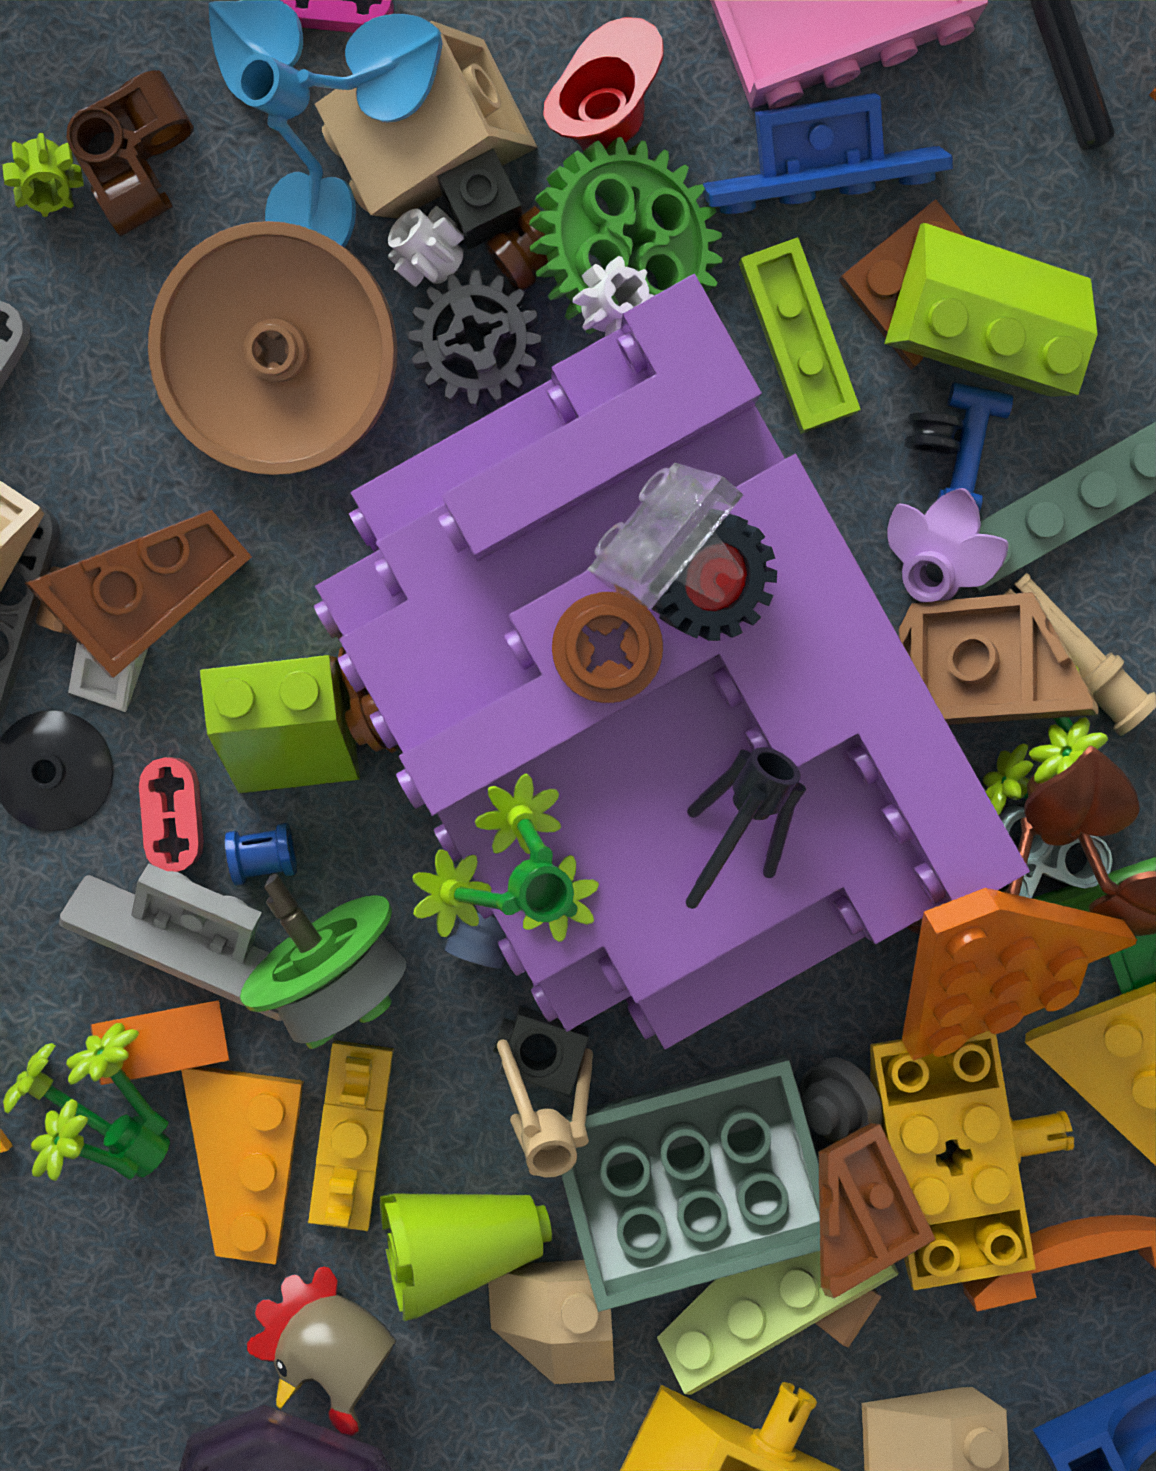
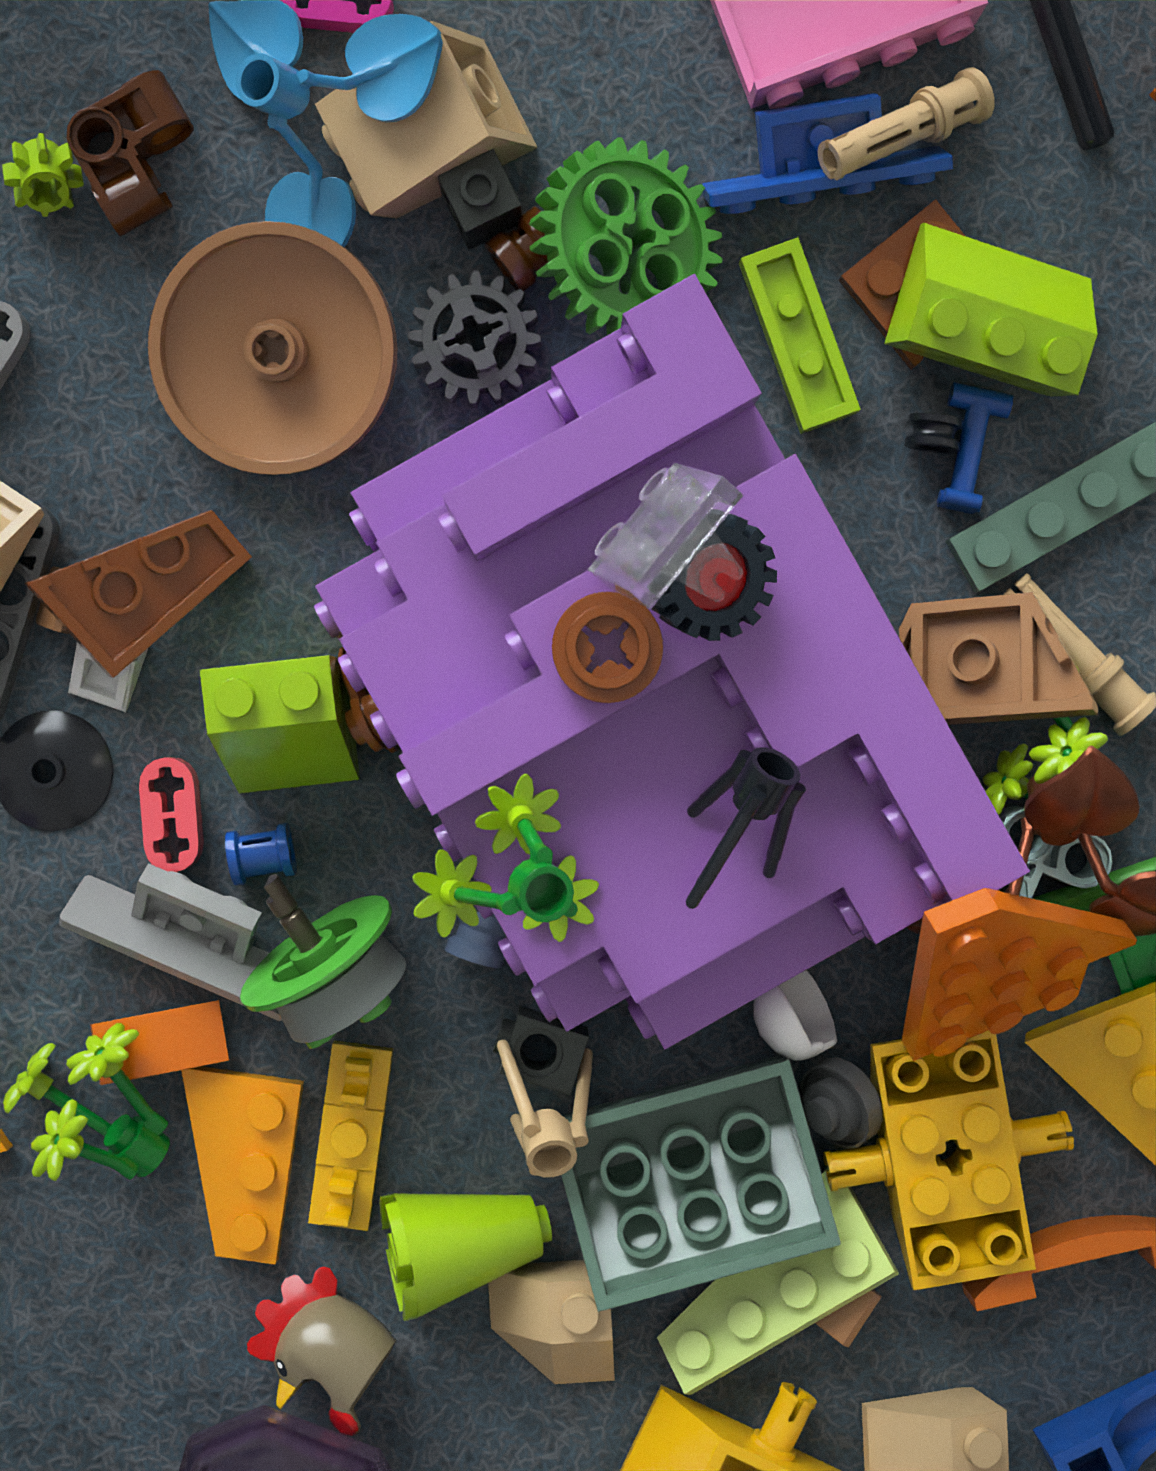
white gear [388,206,464,287] -> none
piece [543,17,664,151] -> none
white gear [573,256,654,336] -> none
dark orange wing [819,1123,936,1298] -> none
lavender plate [887,488,1008,603] -> none
none -> white hair [754,970,837,1061]
none -> tan pin [818,67,994,180]

